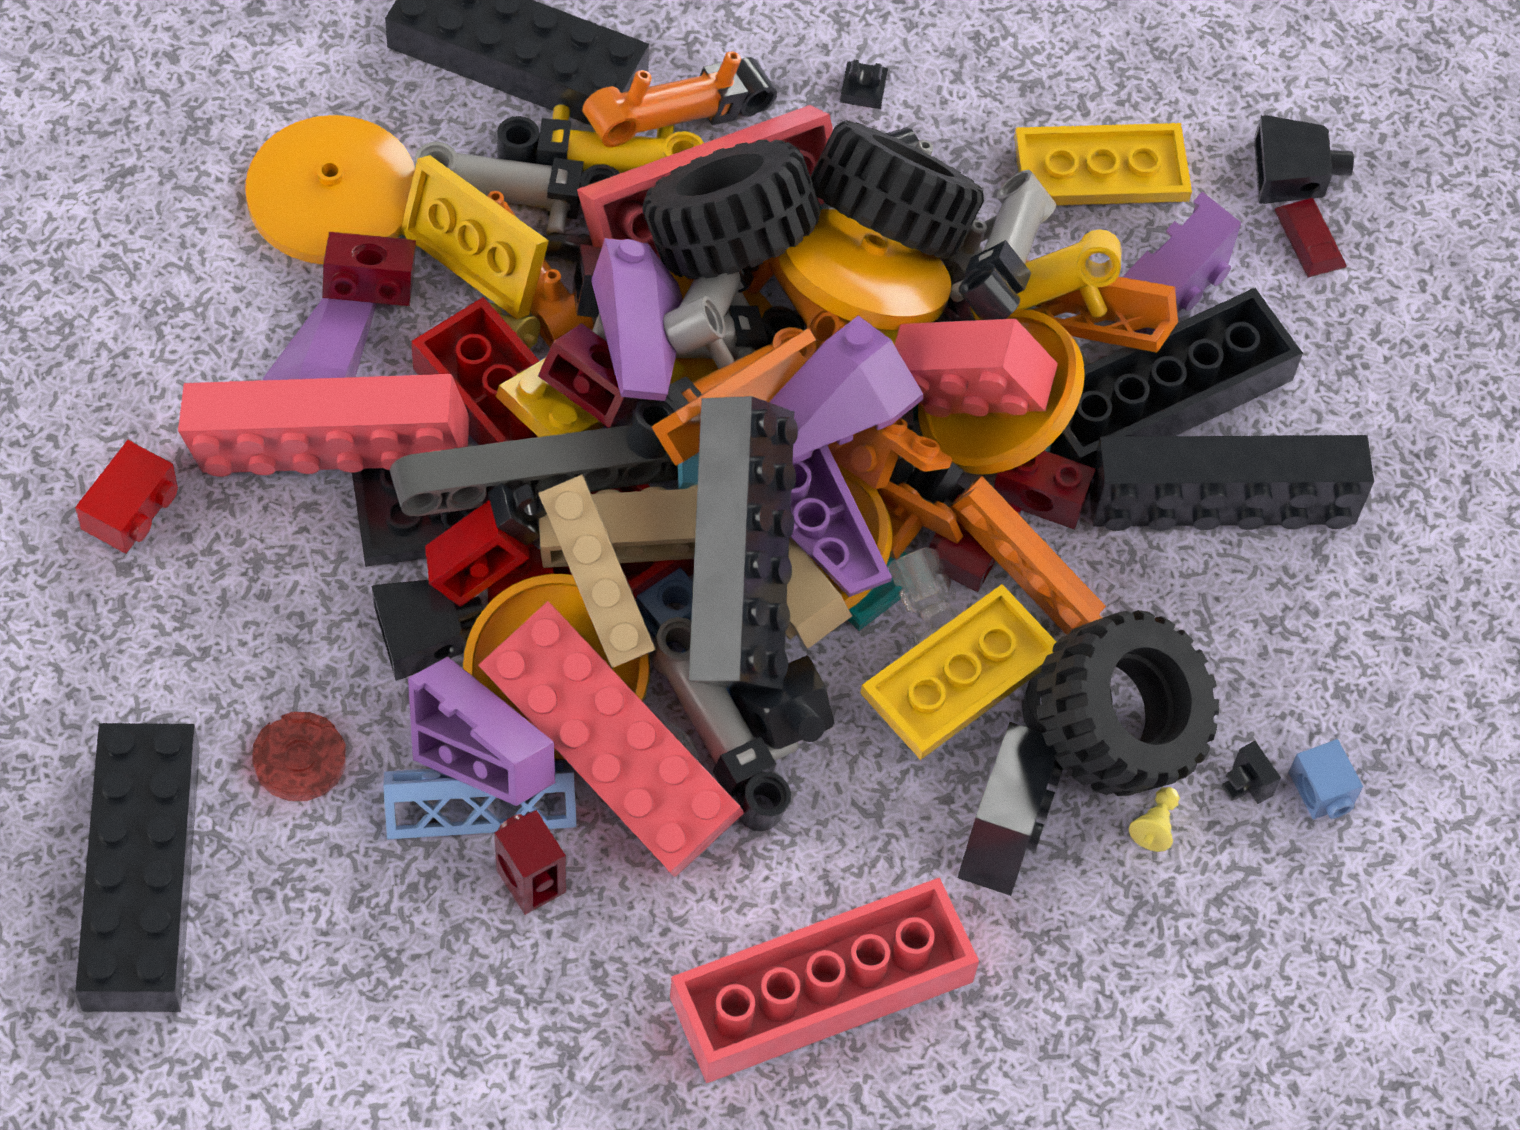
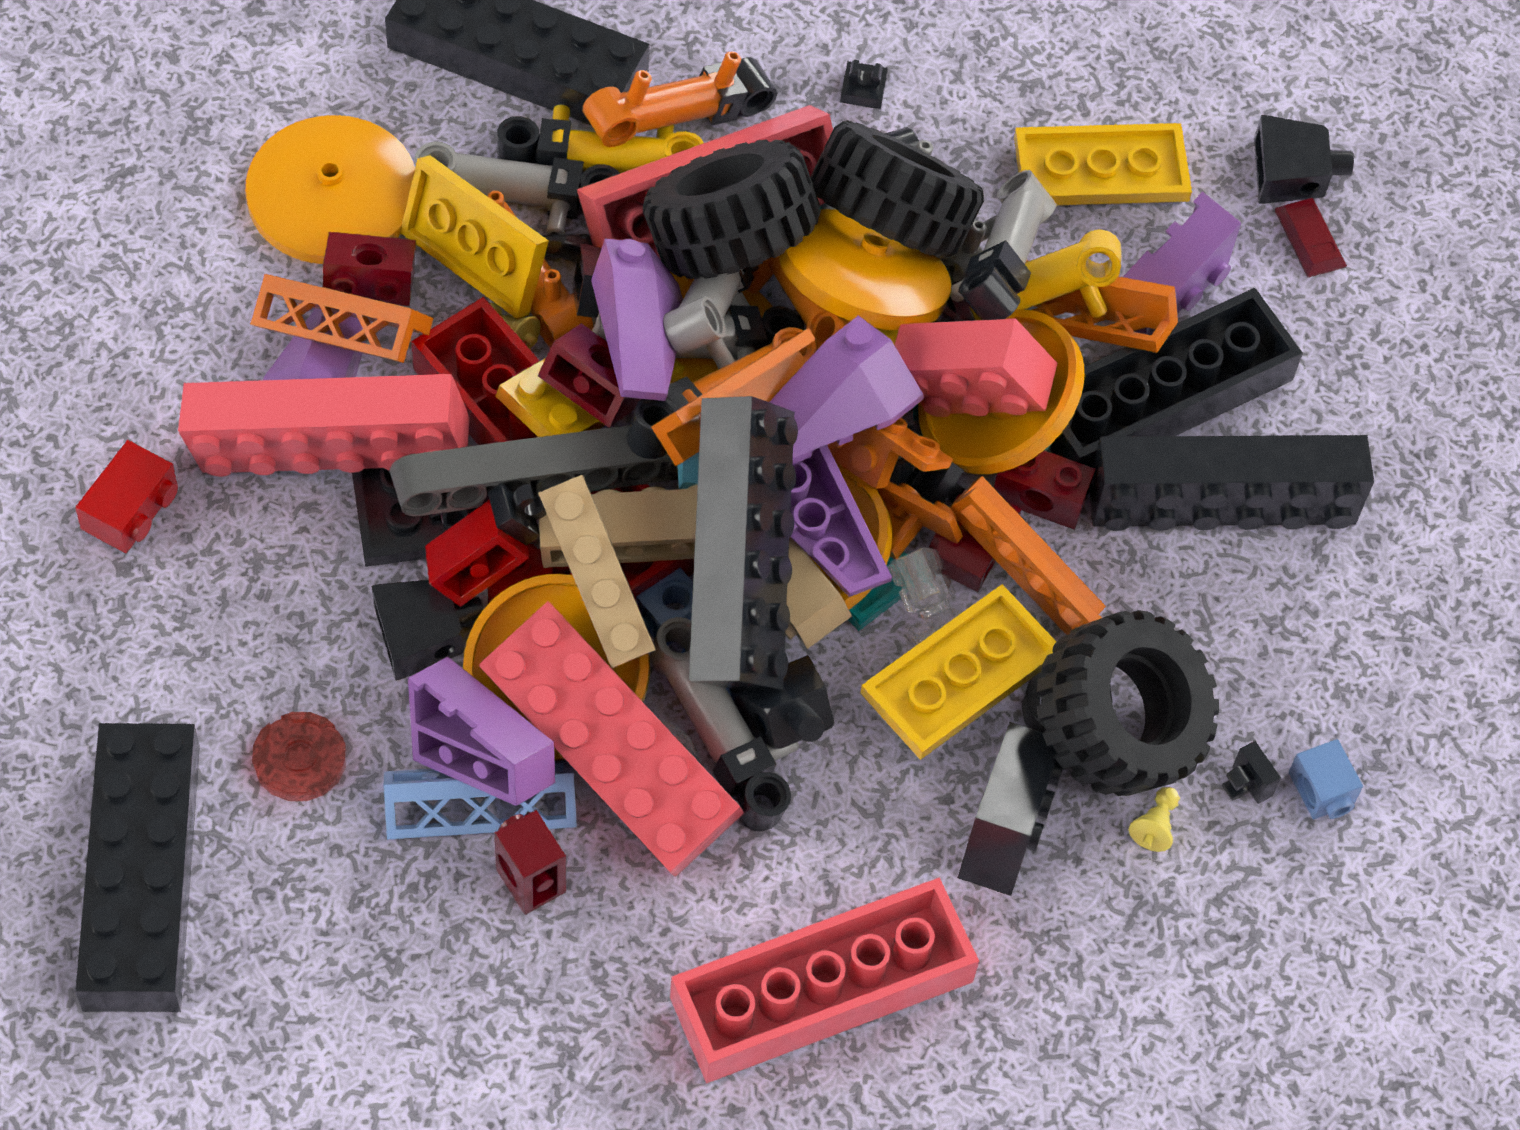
none -> orange fence [250,274,434,363]

